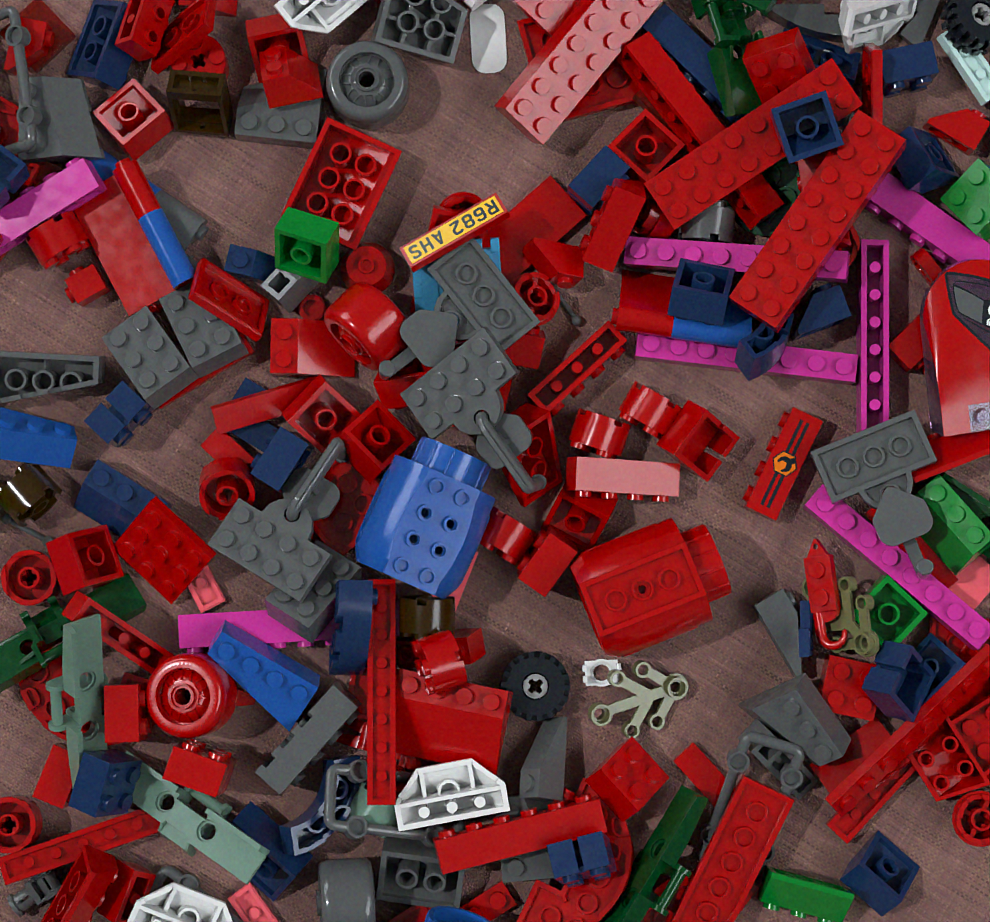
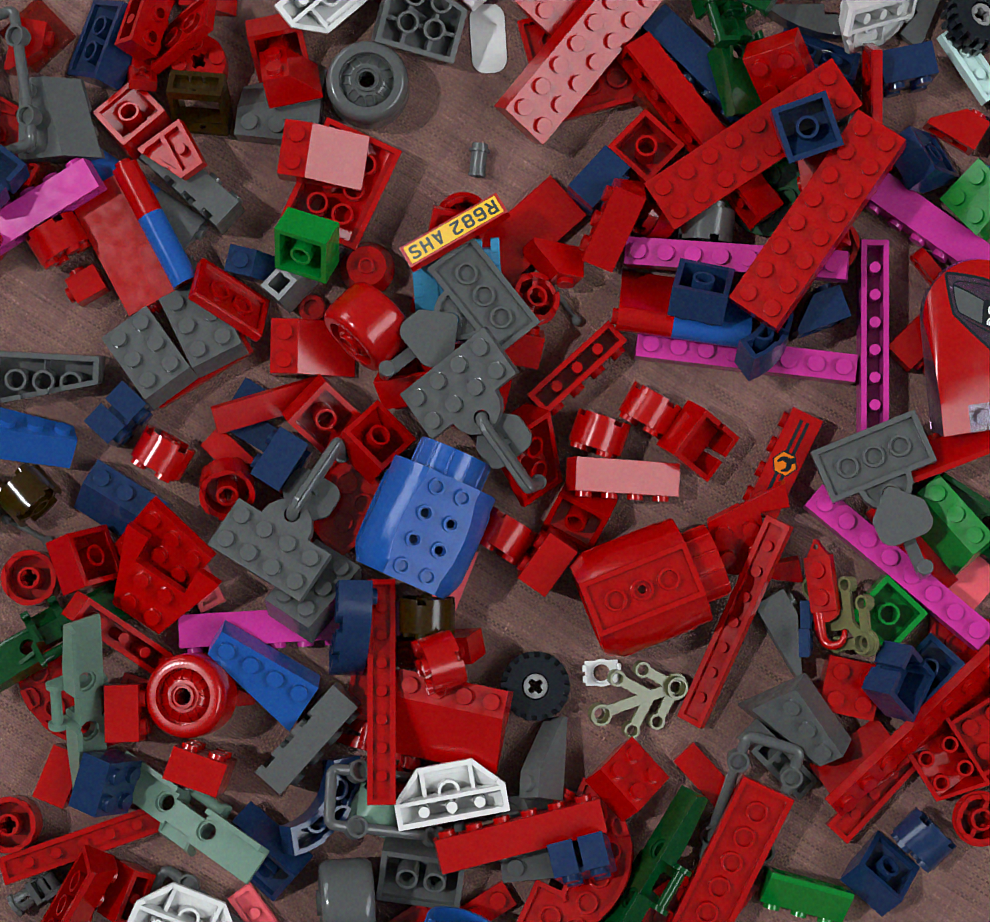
none -> red wing [113,521,222,634]
none -> red slope [128,57,158,92]
none -> red brick [131,425,196,483]
none -> wing [137,119,208,181]
none -> dark grey wedge [140,154,245,235]
none -> slope [277,119,370,192]
none -> dark grey pin [468,142,490,178]
none -> red plate [677,515,794,729]
none -> red wing [707,480,803,583]
none -> dark blue brick [891,807,957,873]

